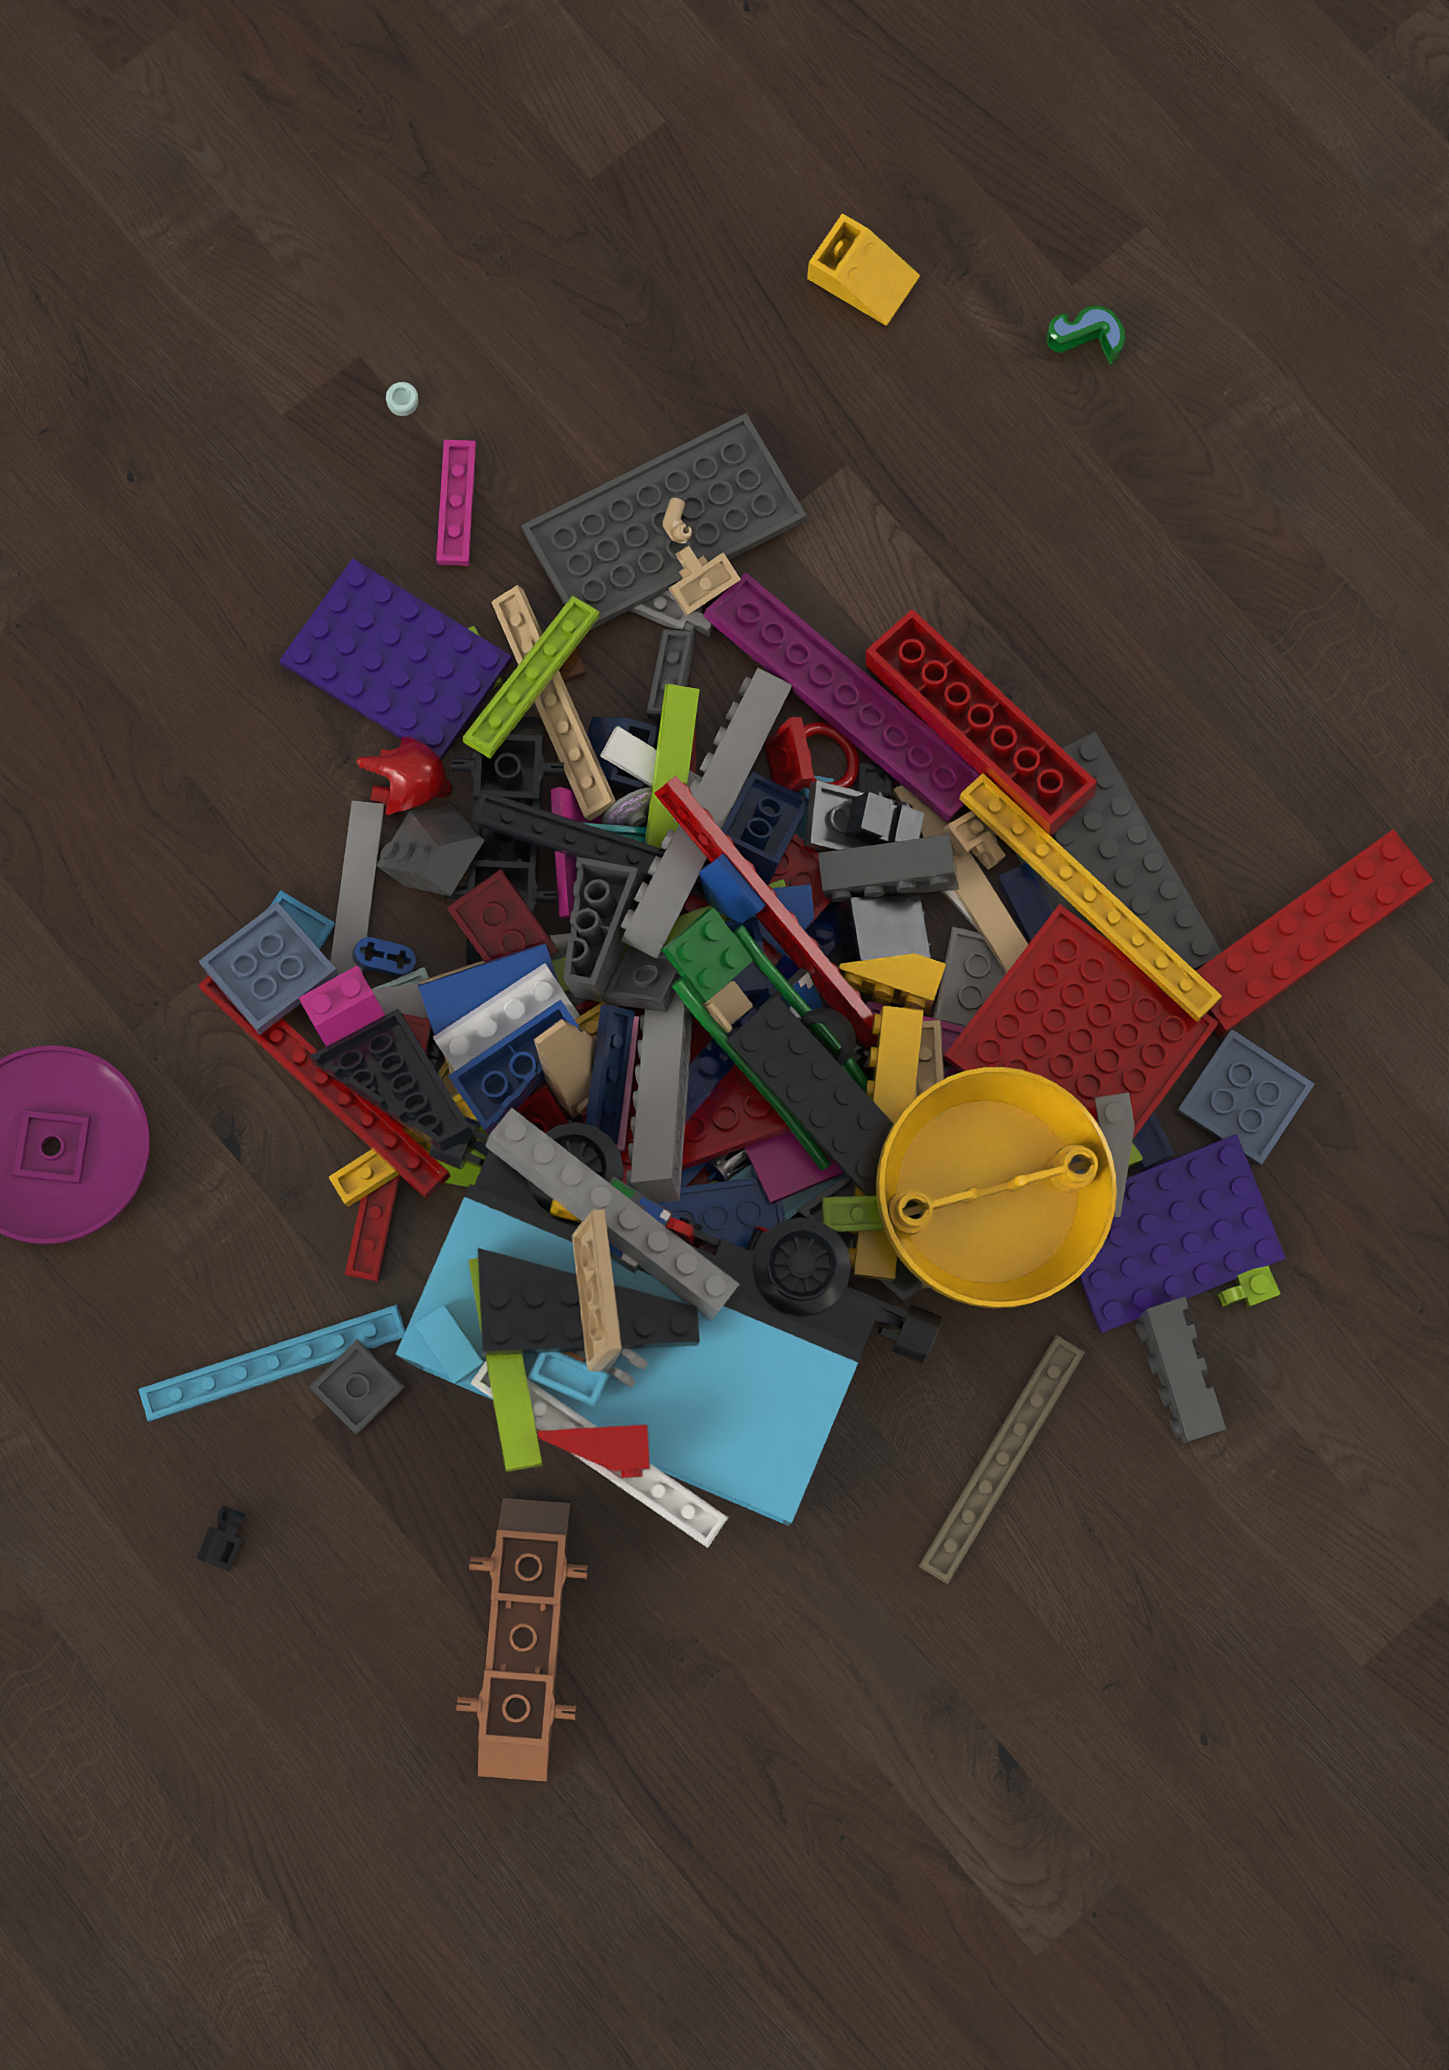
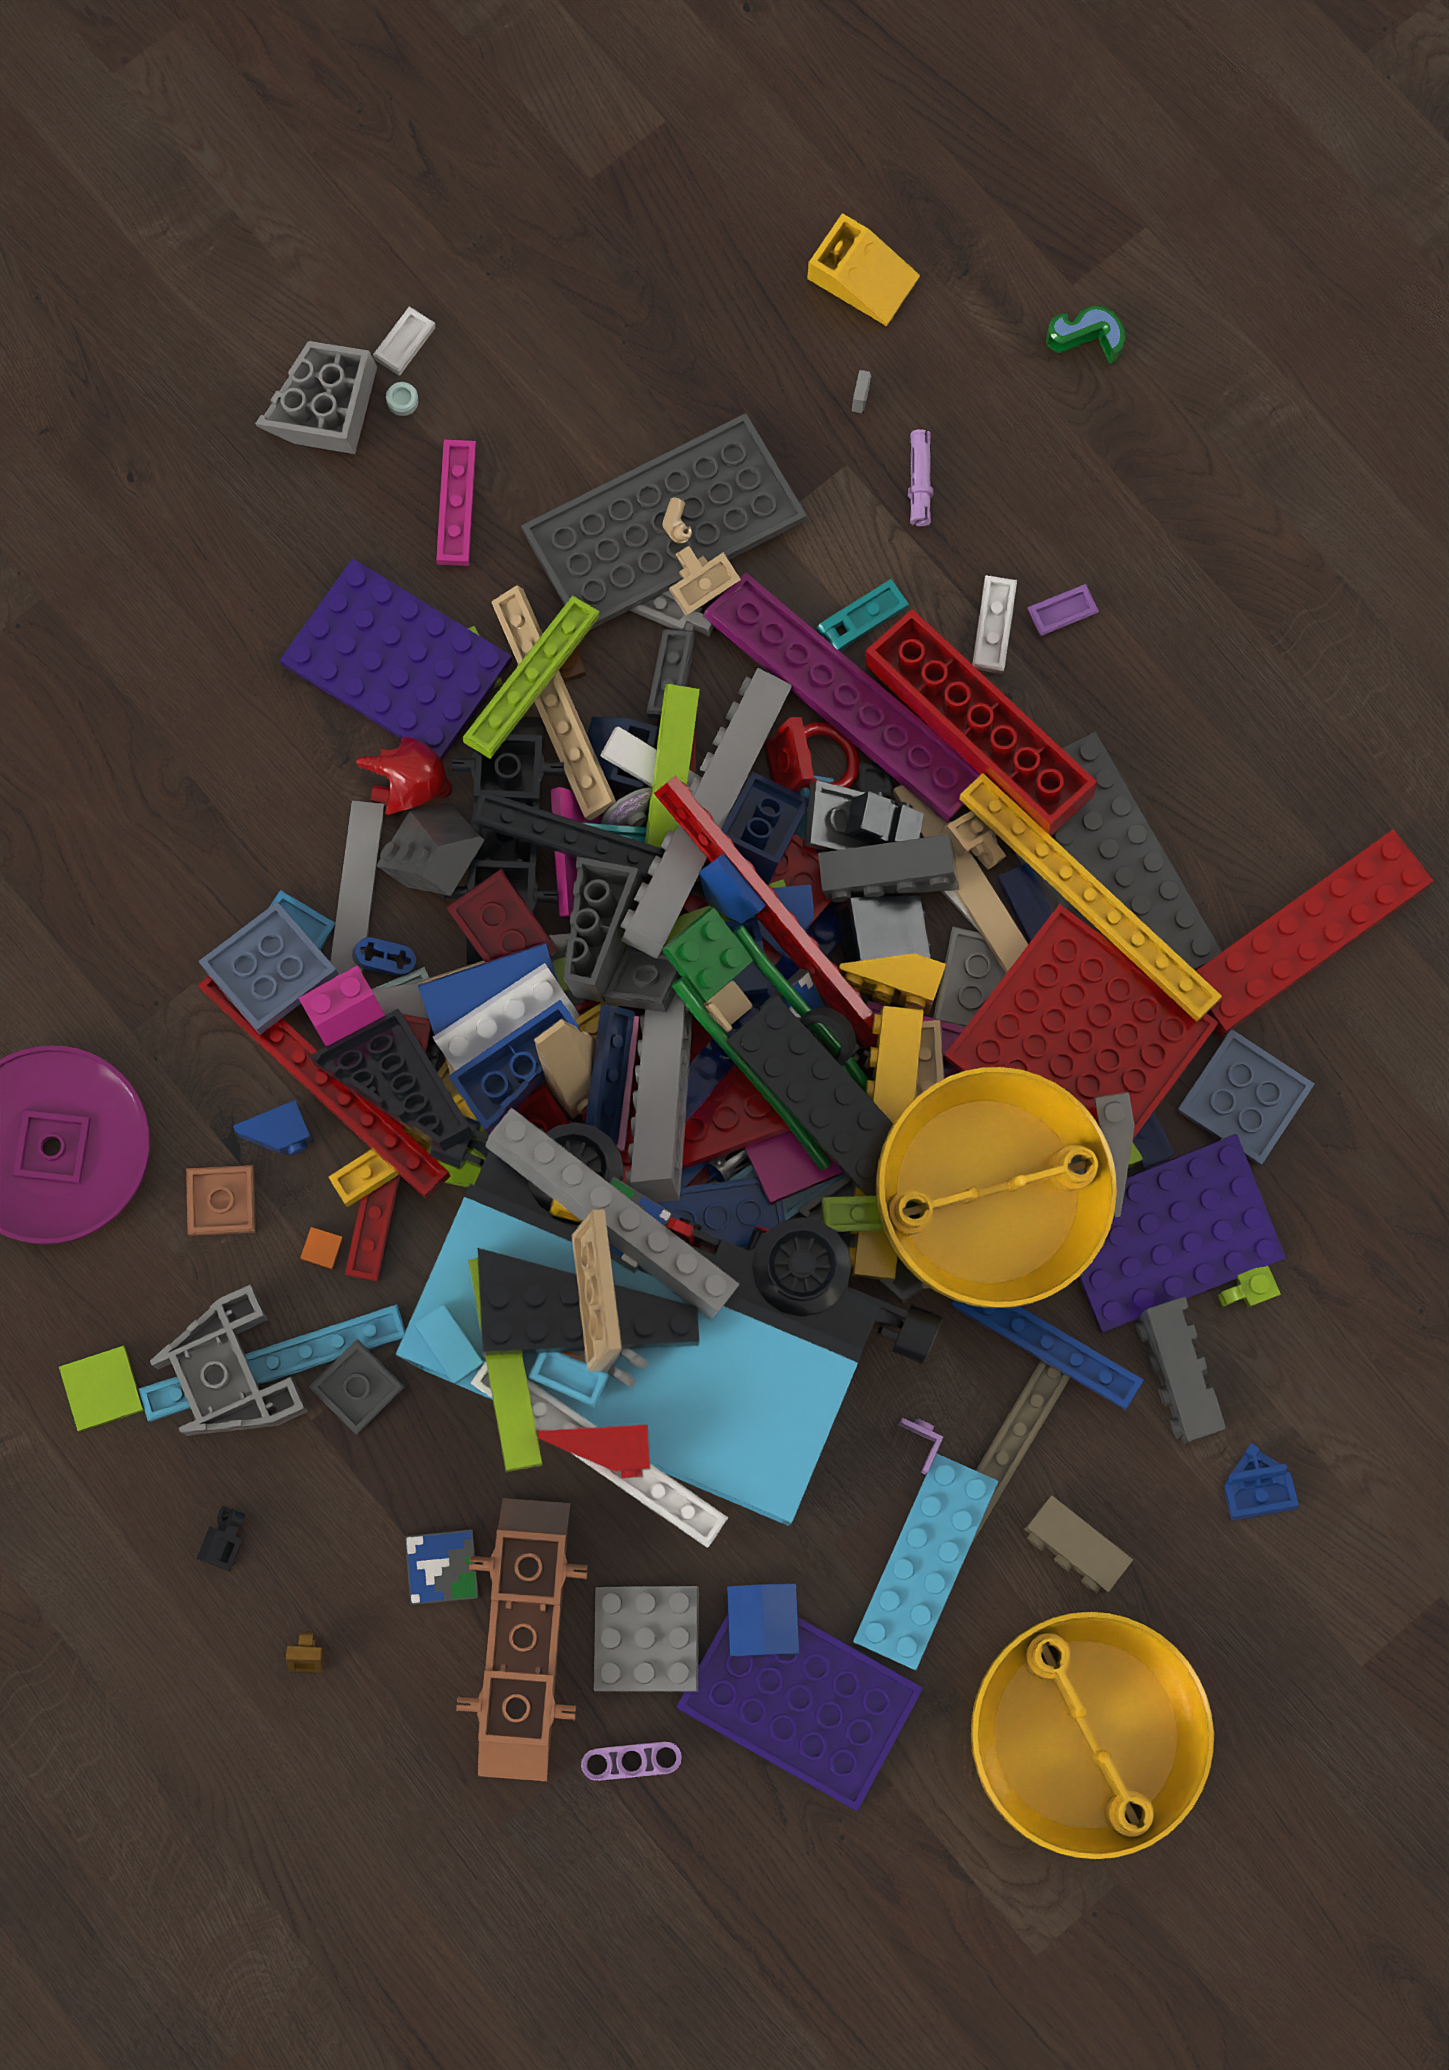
none -> lime tile [59,1346,145,1432]
none -> light grey wedge [150,1285,308,1436]
none -> nougat tile [186,1165,256,1236]
none -> blue slope [233,1100,314,1156]
none -> light grey wedge [255,341,377,454]
none -> pearl gold tile [286,1632,324,1673]
none -> orange tile [300,1227,344,1270]
none -> white tile [373,306,436,376]
none -> tile [405,1529,479,1605]
none -> lavender beam [581,1742,682,1781]
none -> light grey plate [594,1586,699,1692]
none -> dark purple plate [676,1614,923,1811]
none -> blue slope [727,1584,799,1656]
none -> teal plate [816,579,909,652]
none -> light grey tile [852,370,872,413]
none -> medium azure plate [853,1453,998,1671]
none -> lavender bracket [898,1418,943,1474]
none -> lavender pin [908,429,933,526]
none -> blue plate [952,1300,1144,1411]
none -> yellow cylinder [971,1612,1214,1859]
none -> white tile [972,575,1017,674]
none -> dark tan brick [1023,1495,1133,1594]
none -> medium lavender tile [1027,584,1099,636]
none -> blue slope [1224,1443,1299,1521]

